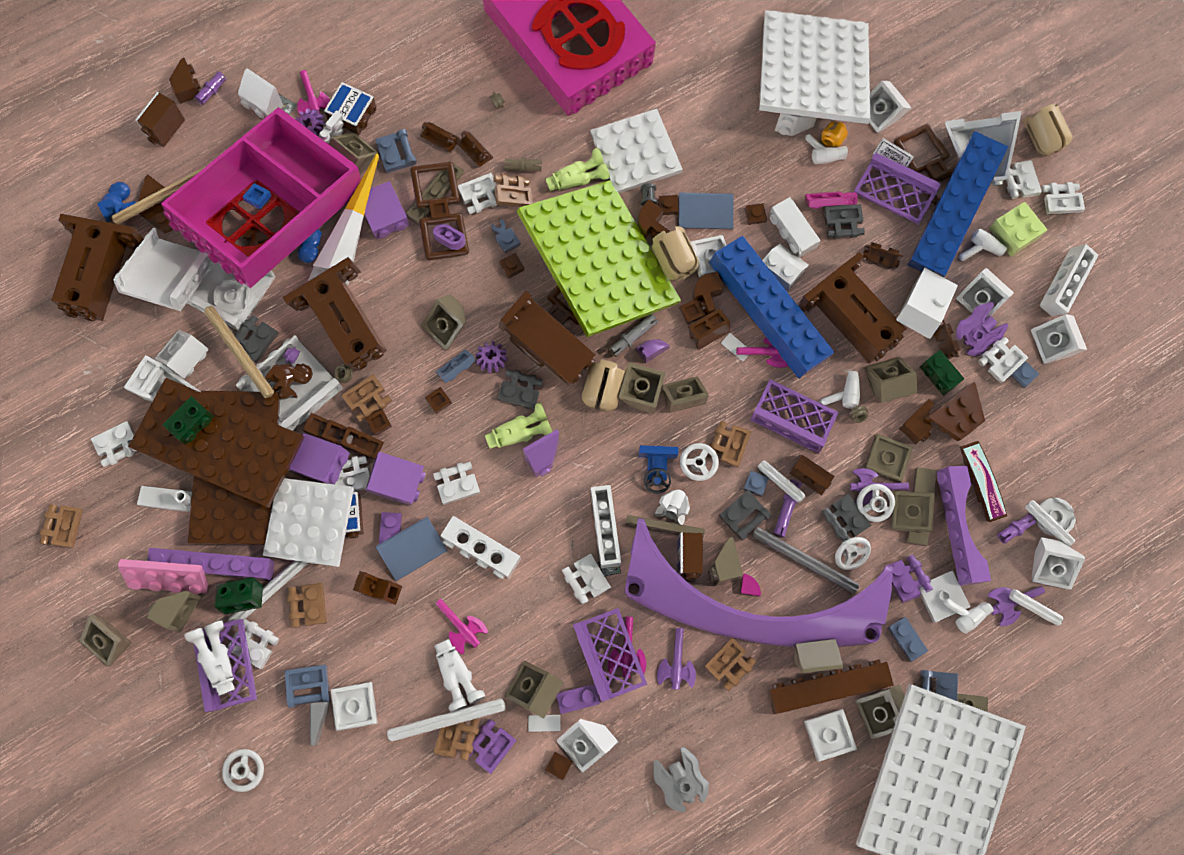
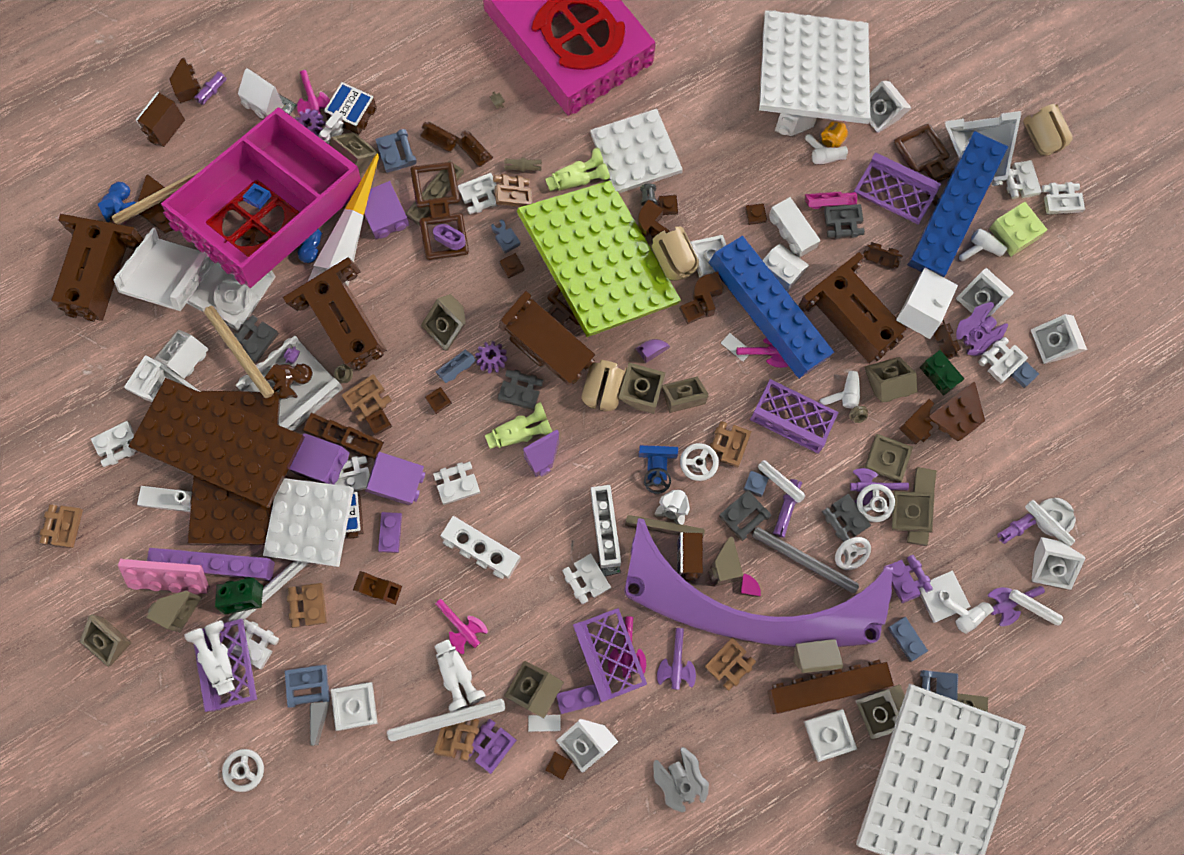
dark green brick [162,396,214,445] -> none
sand blue piece [375,516,448,581] -> none
light grey pin [608,314,658,357] -> none
sand blue piece [679,192,734,229] -> none
reddish brown hinge [688,308,730,350] -> none
reddish brown brick [789,455,835,495] -> none
white tile [873,138,914,167] -> none
medium lavender arch [936,466,991,586] -> none
slope [960,441,1007,522] -> none
white brick [1040,244,1098,317] -> none

